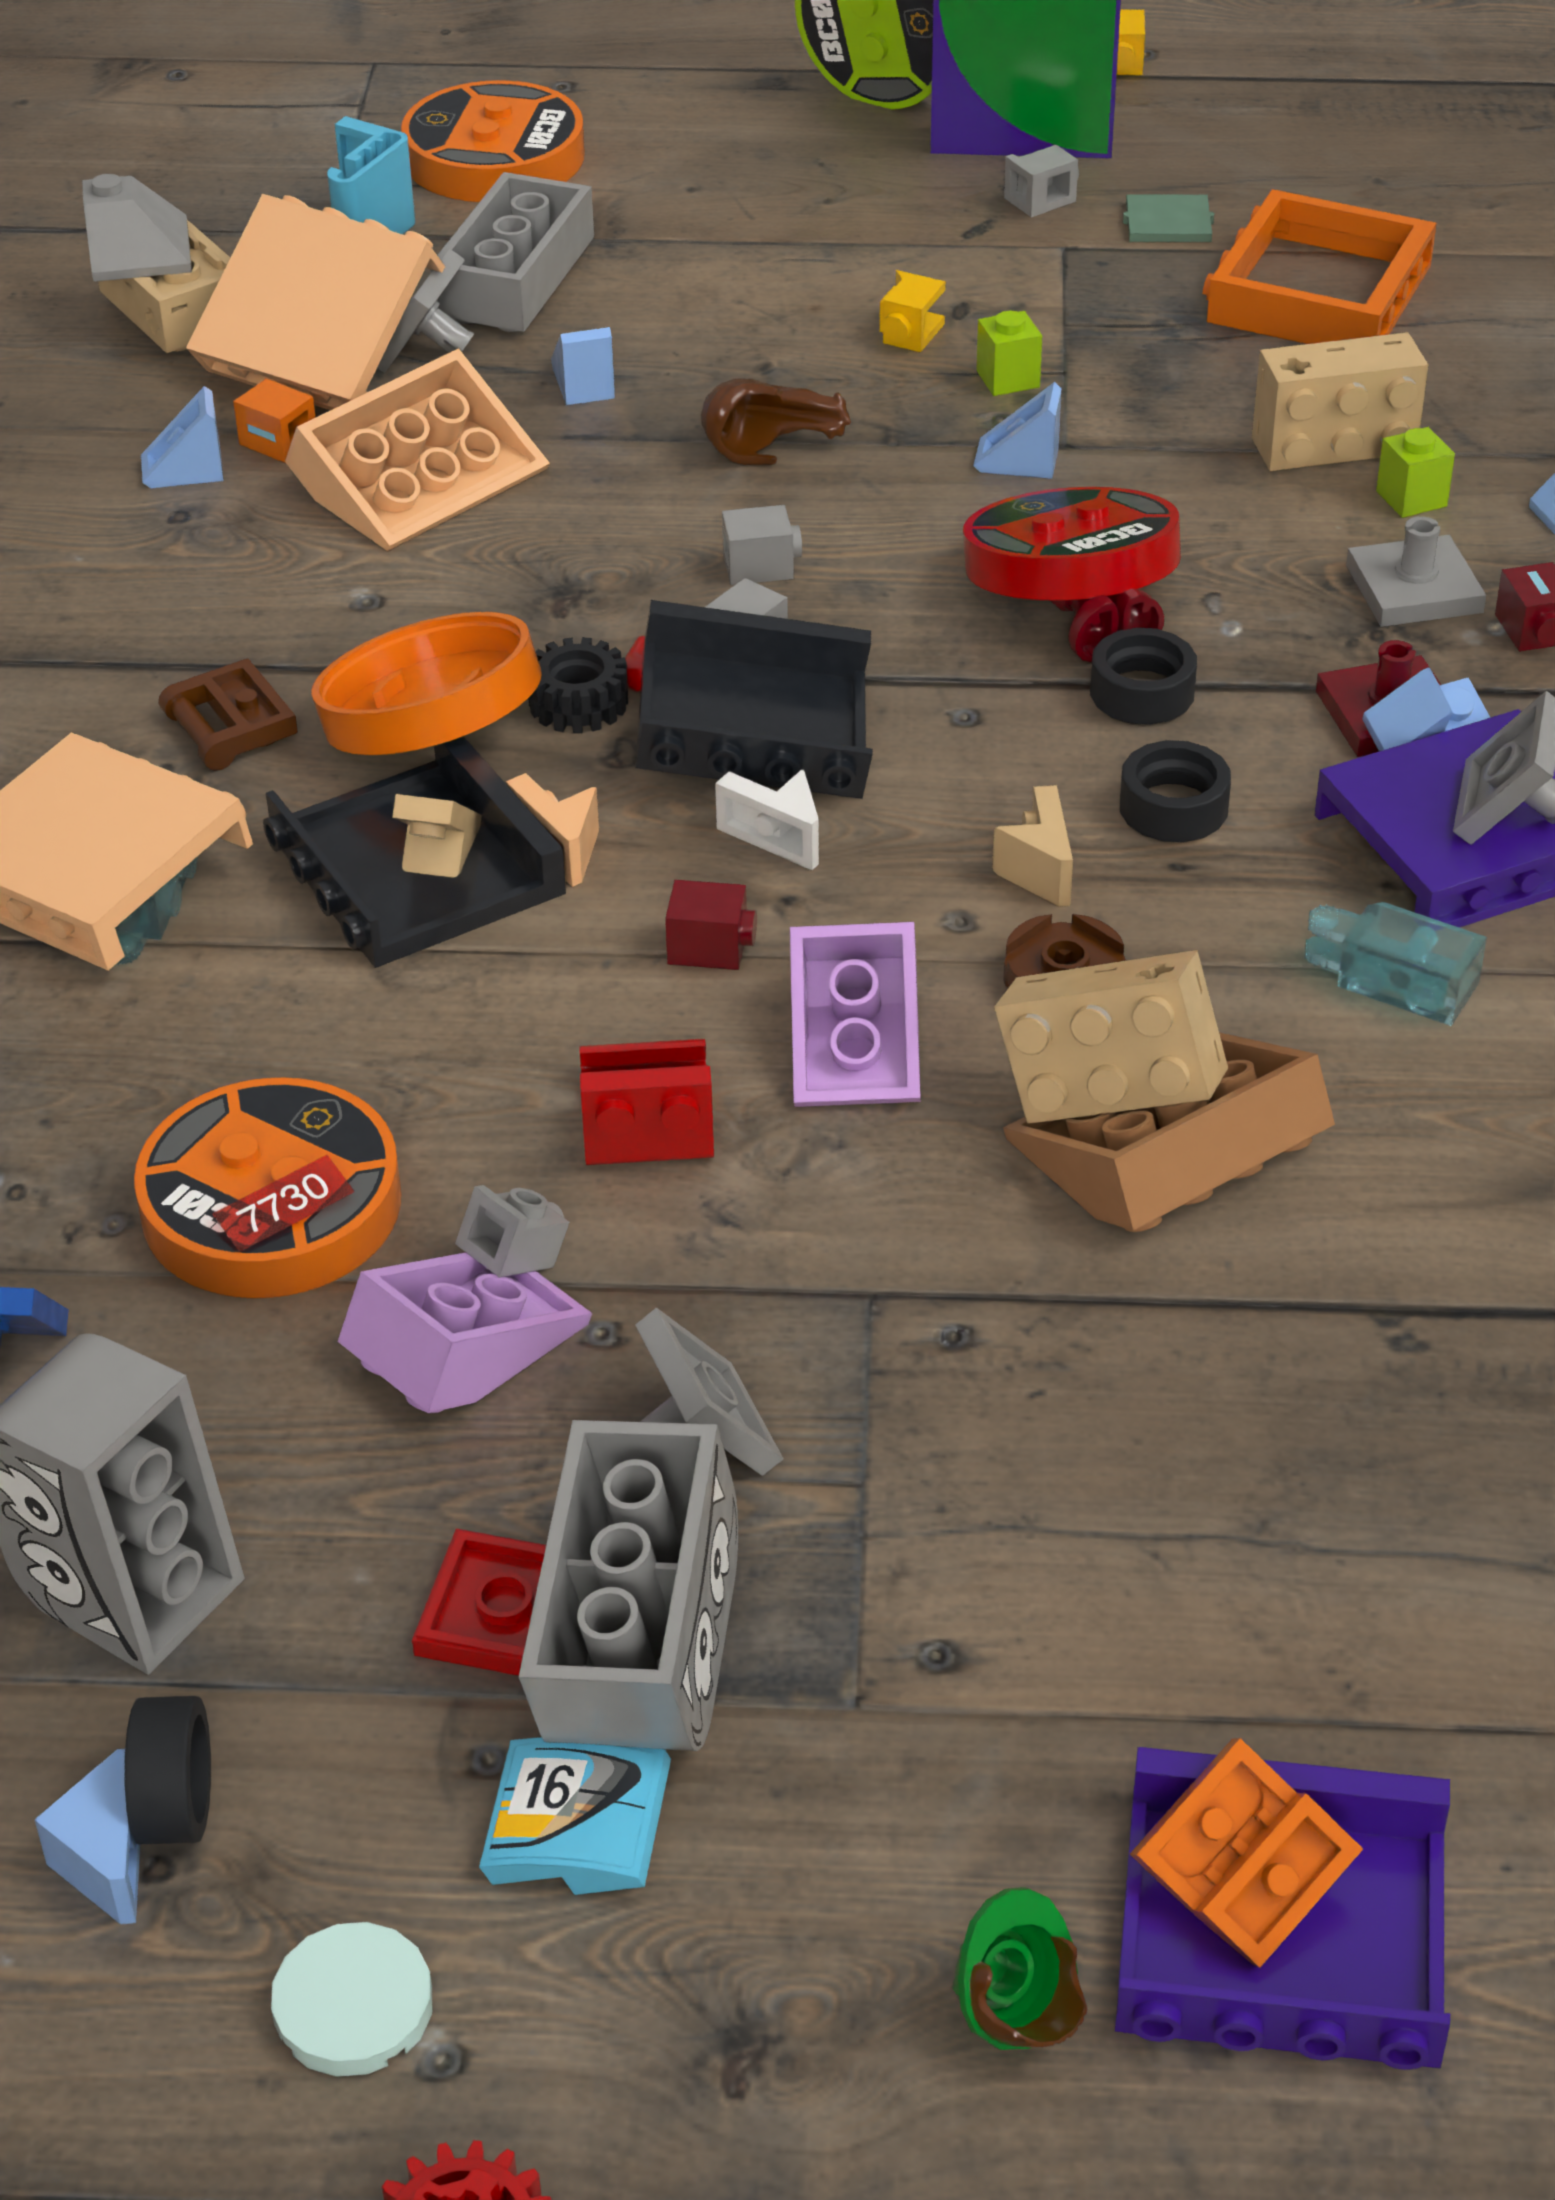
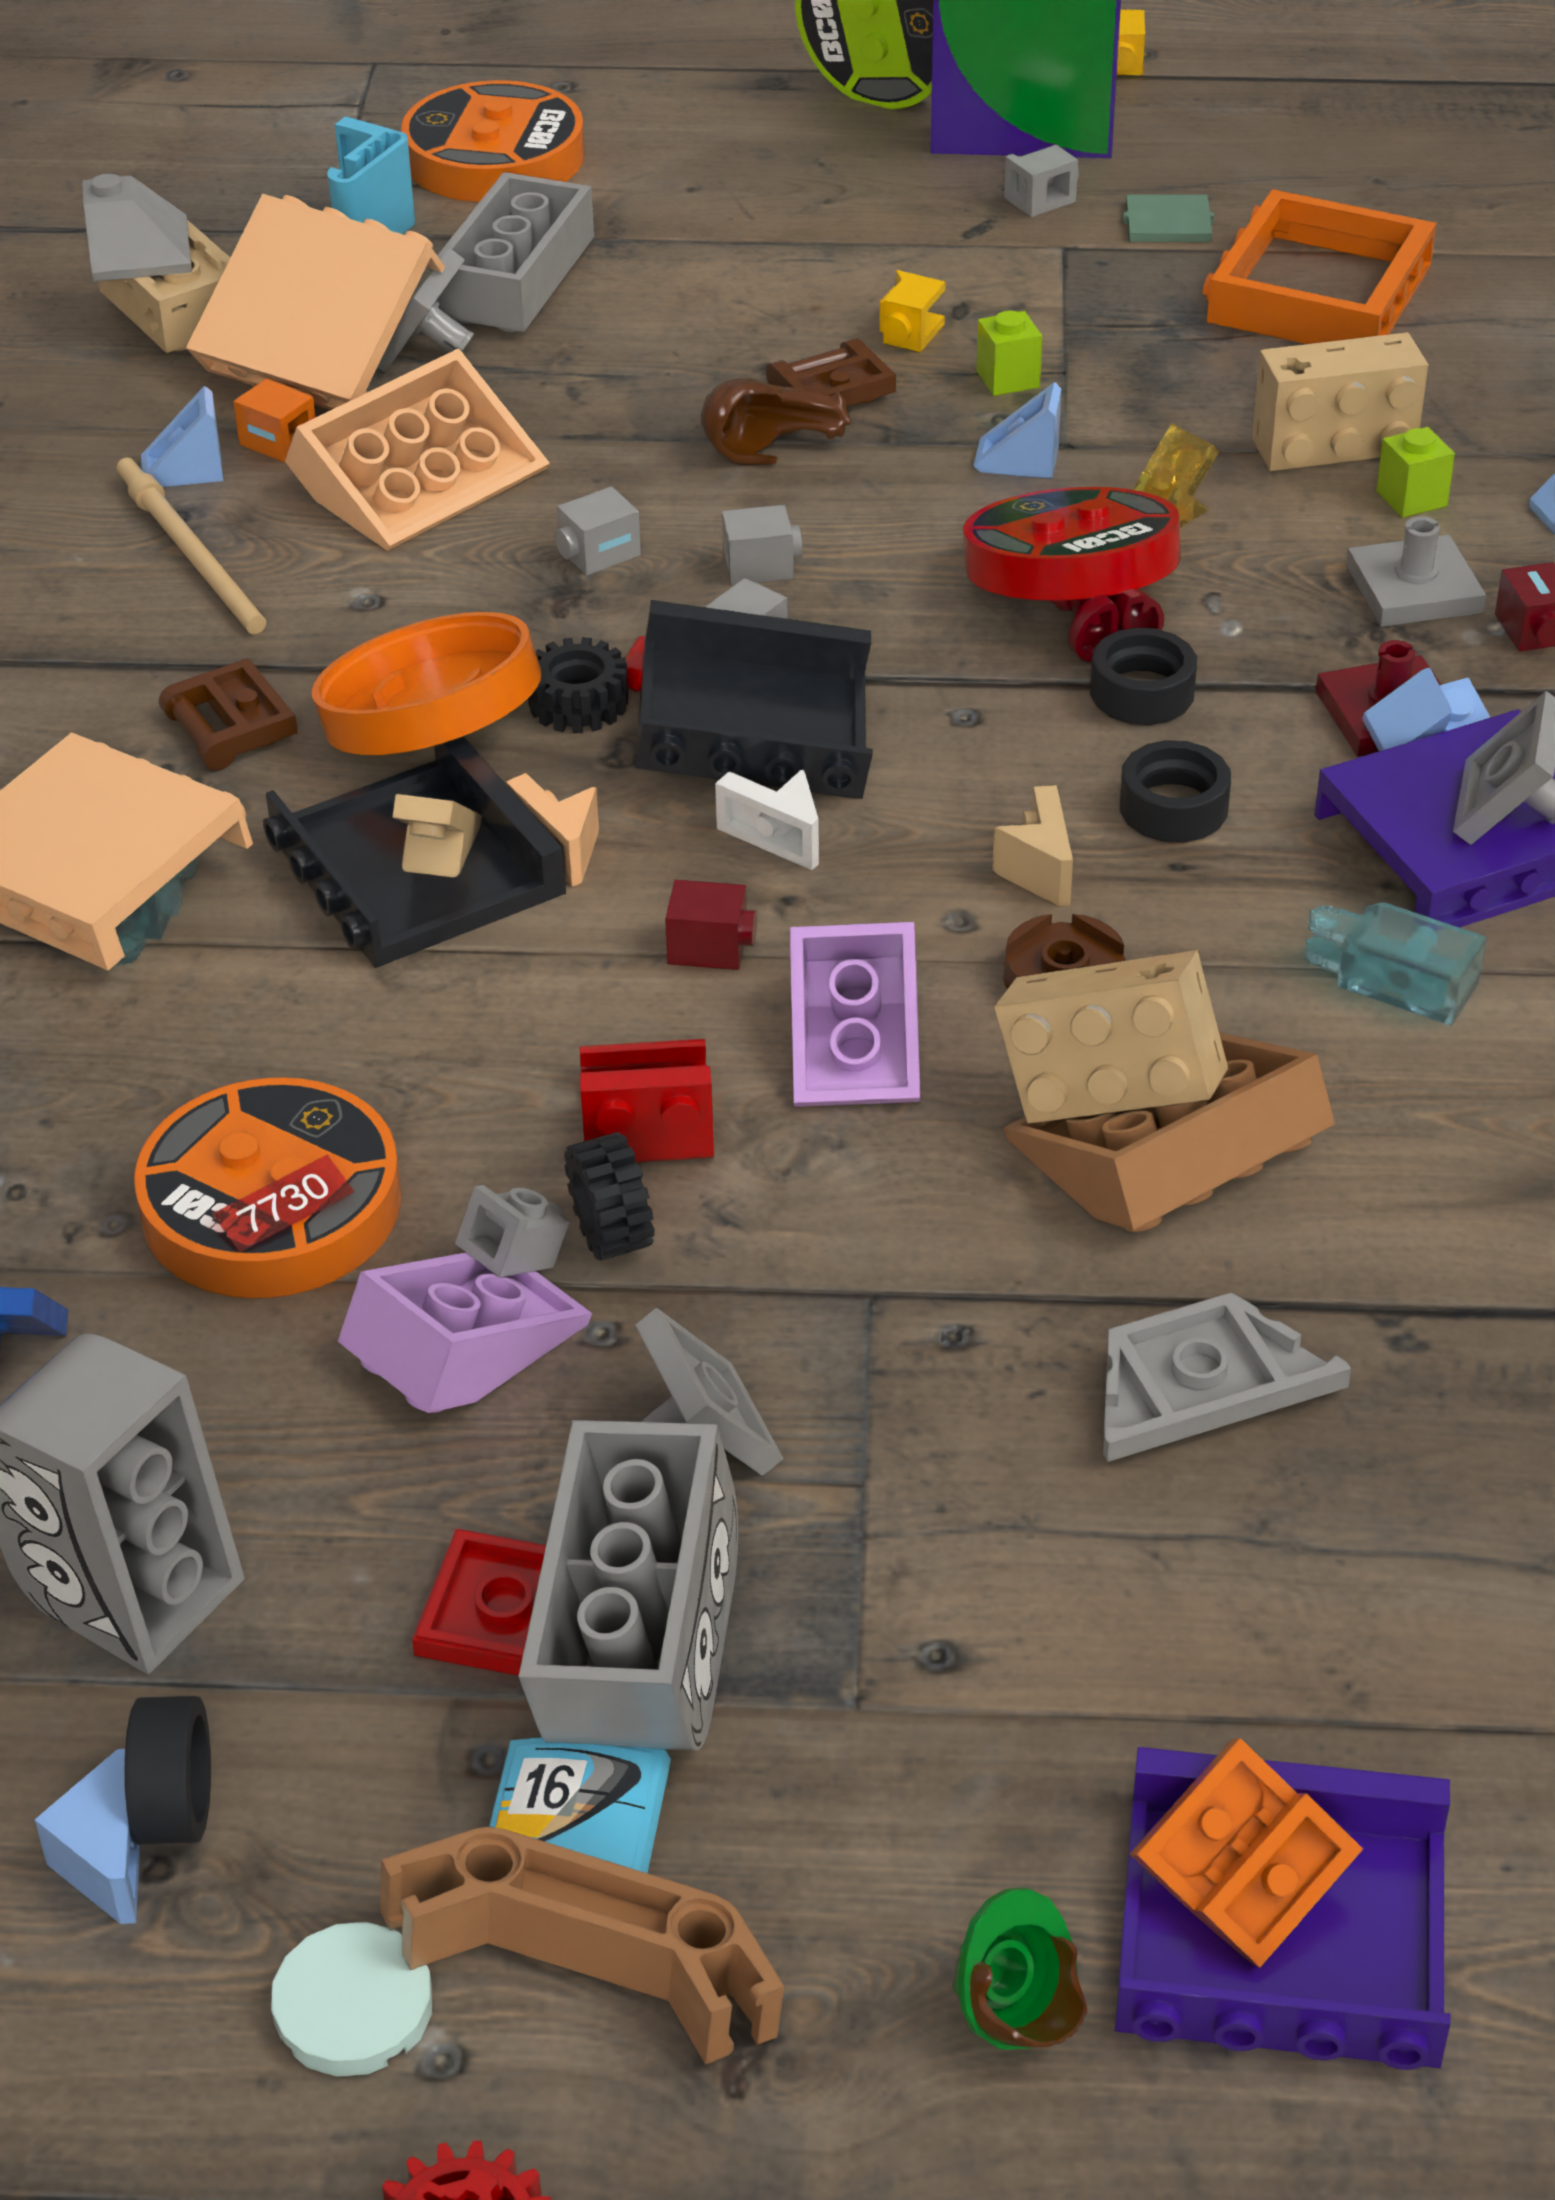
light blue slope [551,327,615,405] -> none
none -> tan bar [116,457,266,635]
none -> medium nougat piece [380,1827,784,2064]
none -> light grey brick [555,486,641,576]
none -> black tyre [564,1132,655,1261]
none -> reddish brown plate [766,338,896,407]
none -> light grey wing [1103,1292,1351,1462]
none -> clear yellow slope [1133,423,1220,528]

